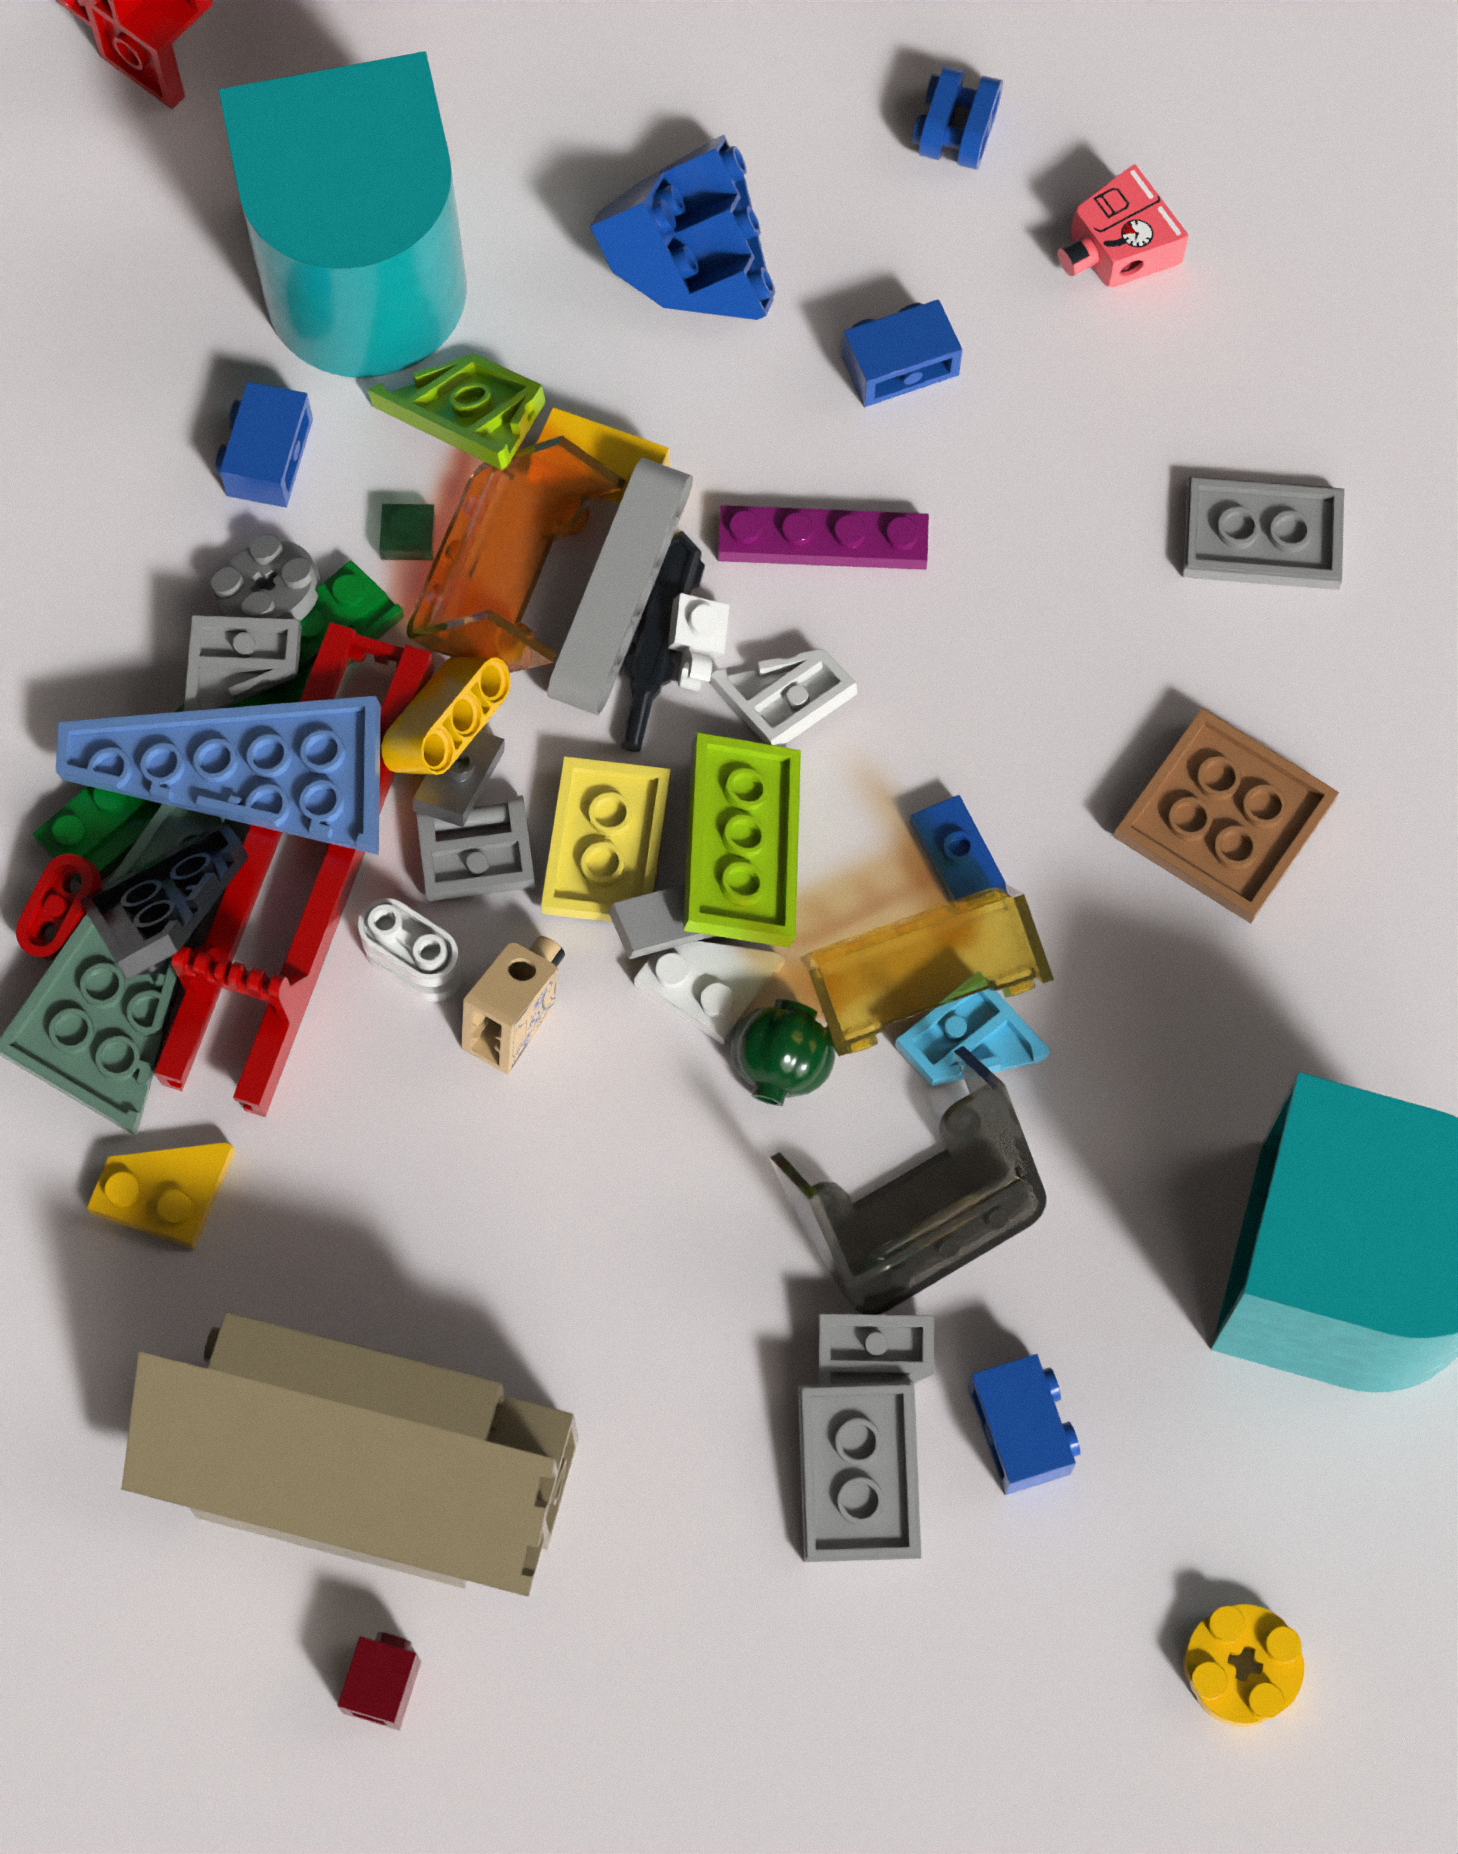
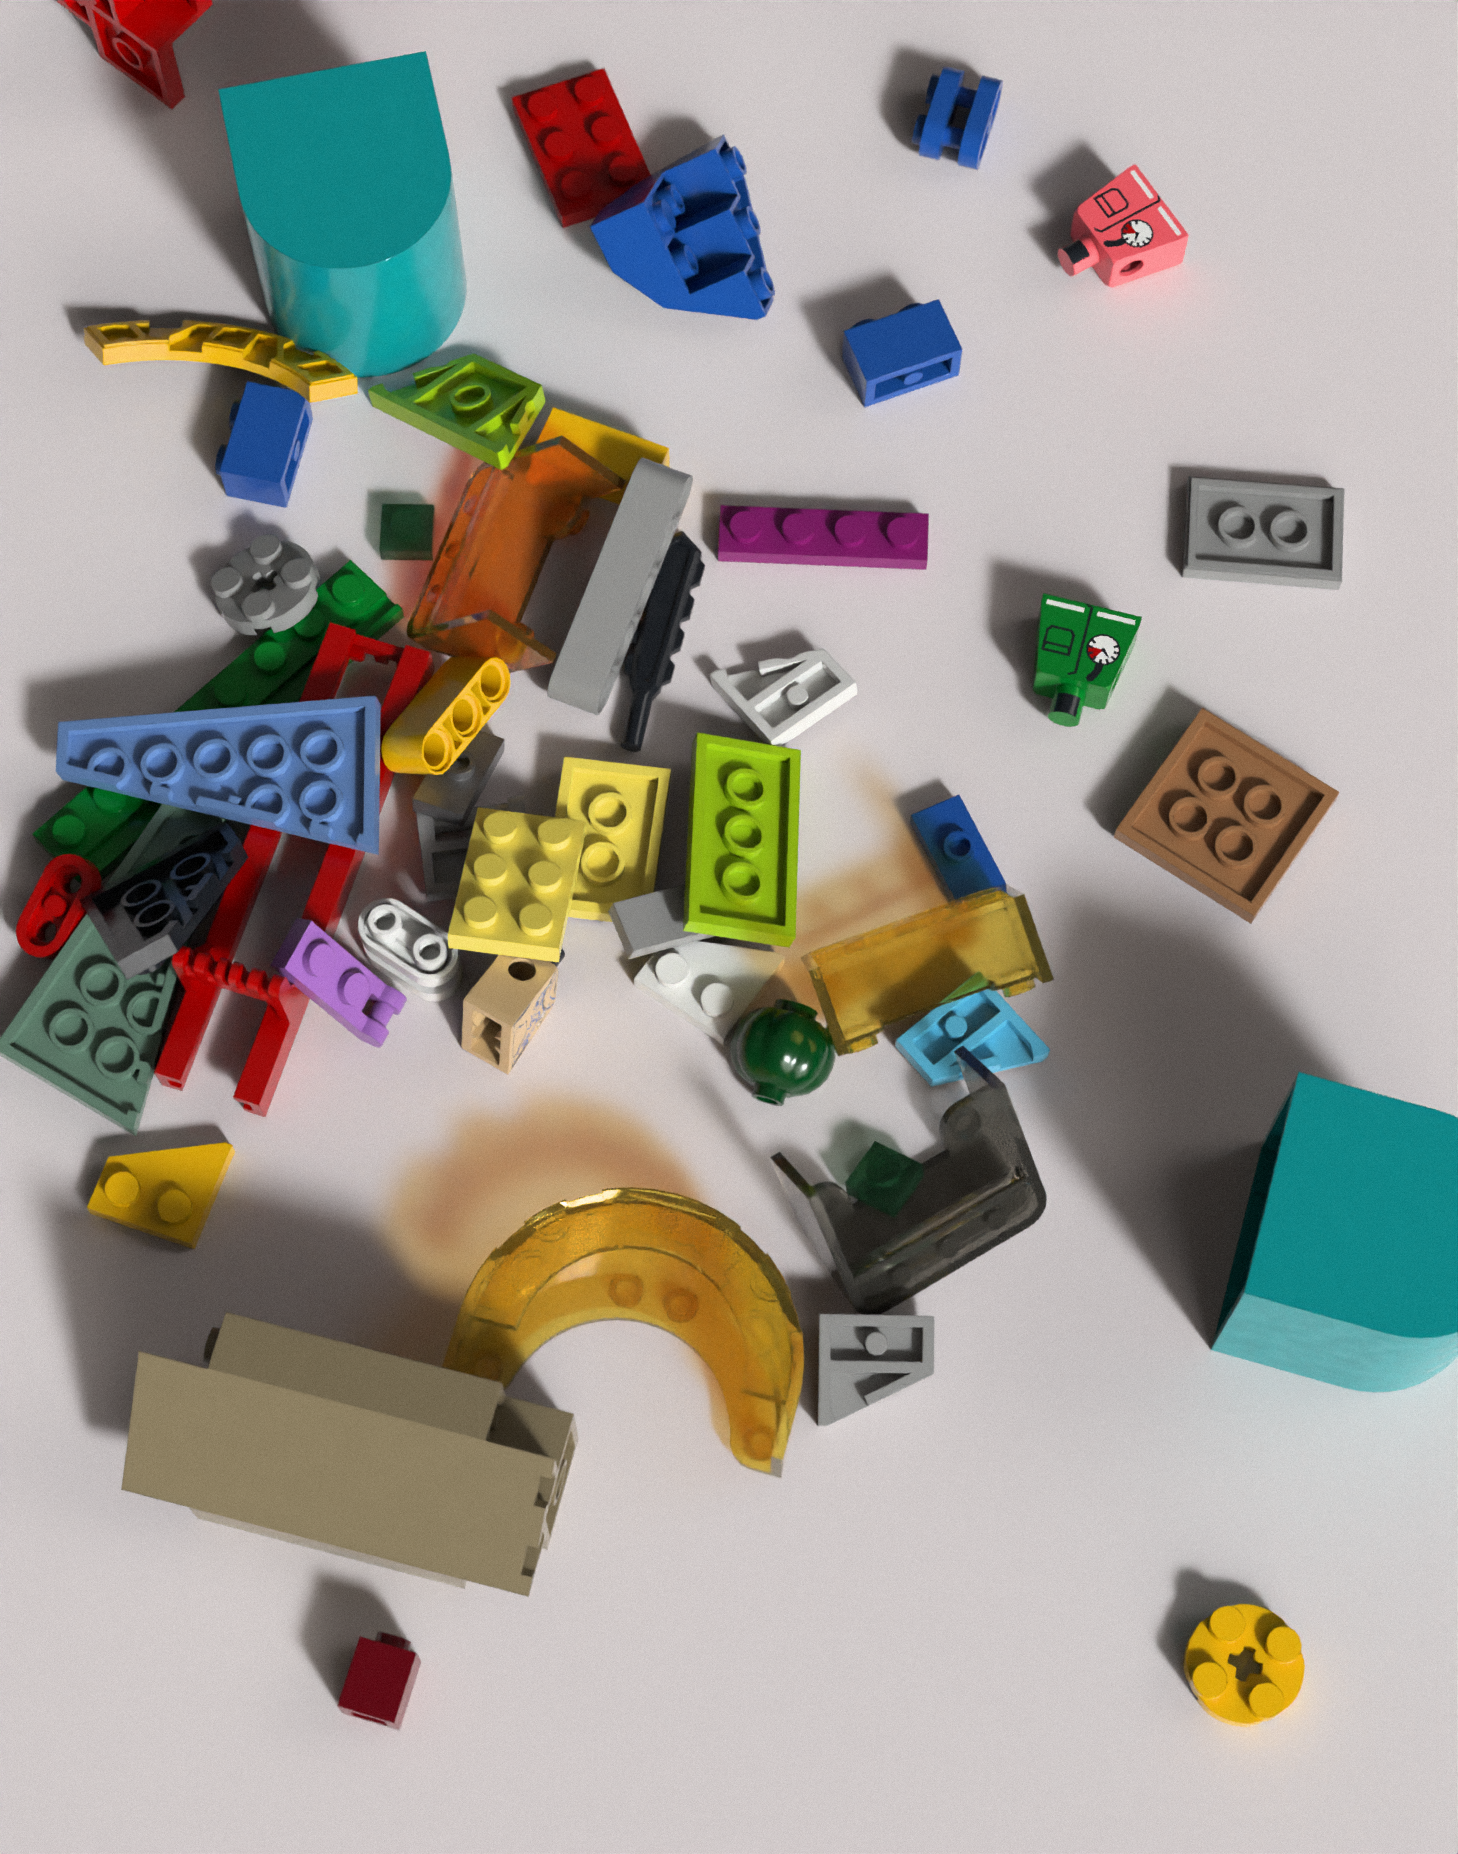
light grey wing [184,615,302,711] -> none
white plate [668,593,730,691] -> none
light grey tile [798,1382,921,1562] -> none
blue brick [968,1354,1081,1495] -> none
none -> yellow tile [84,320,358,403]
none -> medium lavender plate [270,918,407,1048]
none -> clear yellow windscreen [442,1187,804,1478]
none -> light yellow plate [448,807,585,962]
none -> red plate [511,68,651,228]
none -> clear green plate [845,1141,924,1218]
none -> green torso [1032,593,1142,727]

